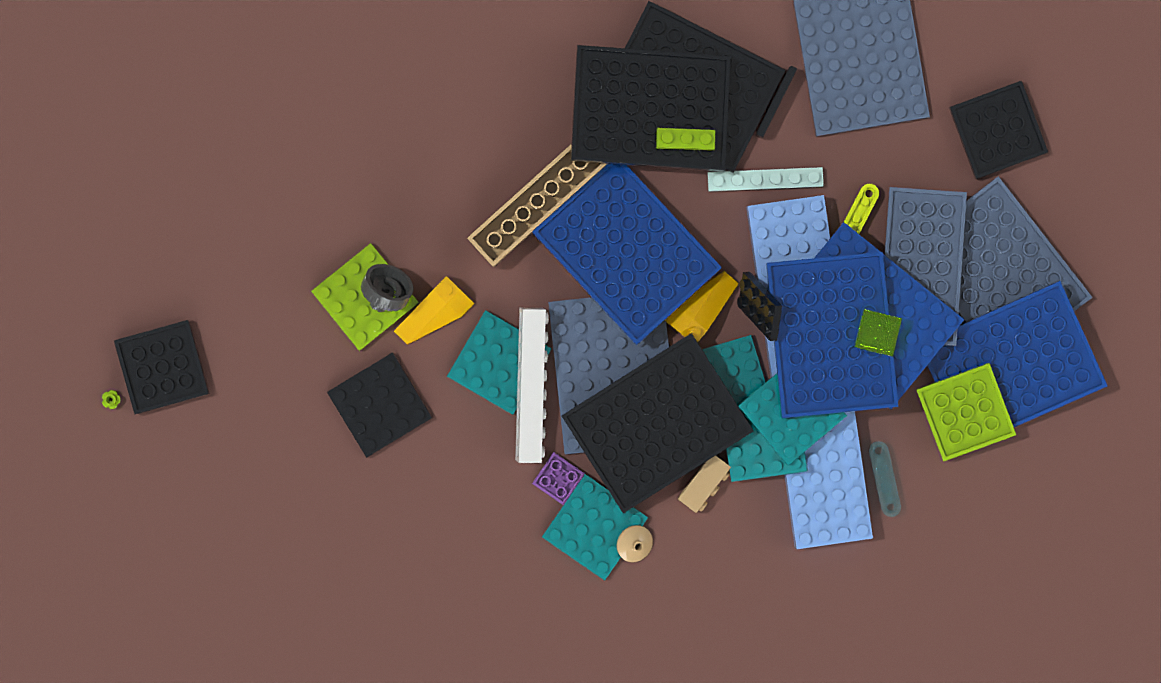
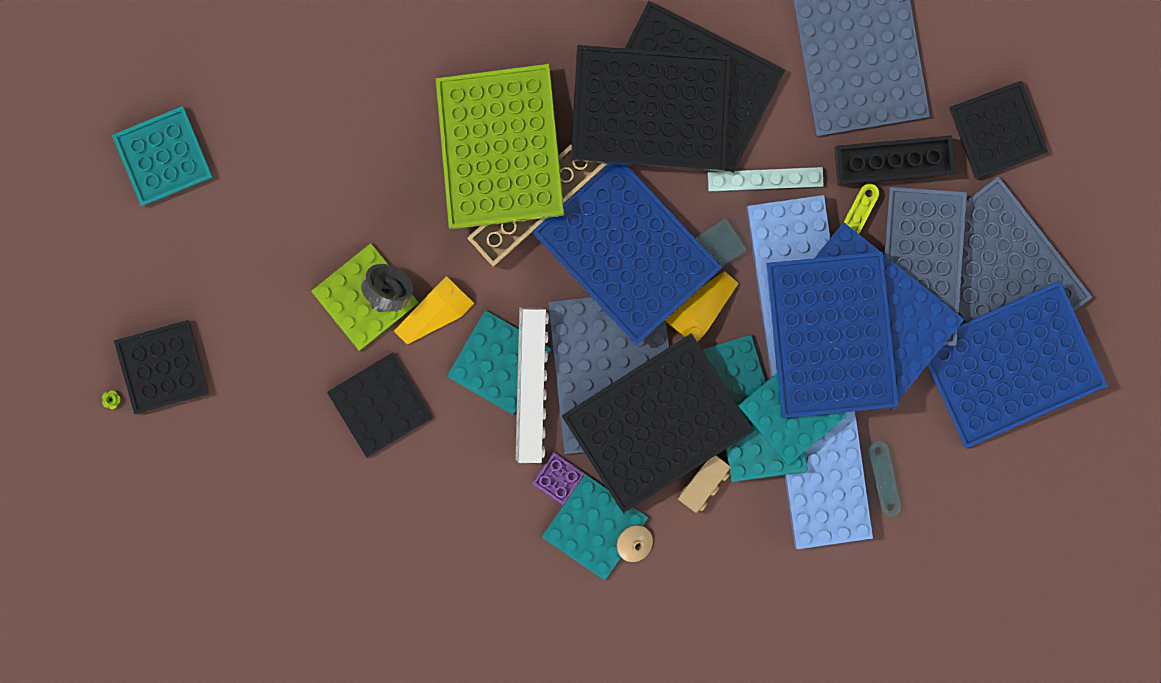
lime plate [656,128,715,150] -> none
black plate [737,272,782,341] -> none
black tile [755,66,797,139] -> none
clear neon green plate [854,309,902,357] -> none
lime plate [916,363,1016,462] -> none
none -> teal plate [112,106,213,206]
none -> lime plate [436,64,565,229]
none -> clear light blue plate [695,218,746,267]
none -> black brick [834,135,955,186]

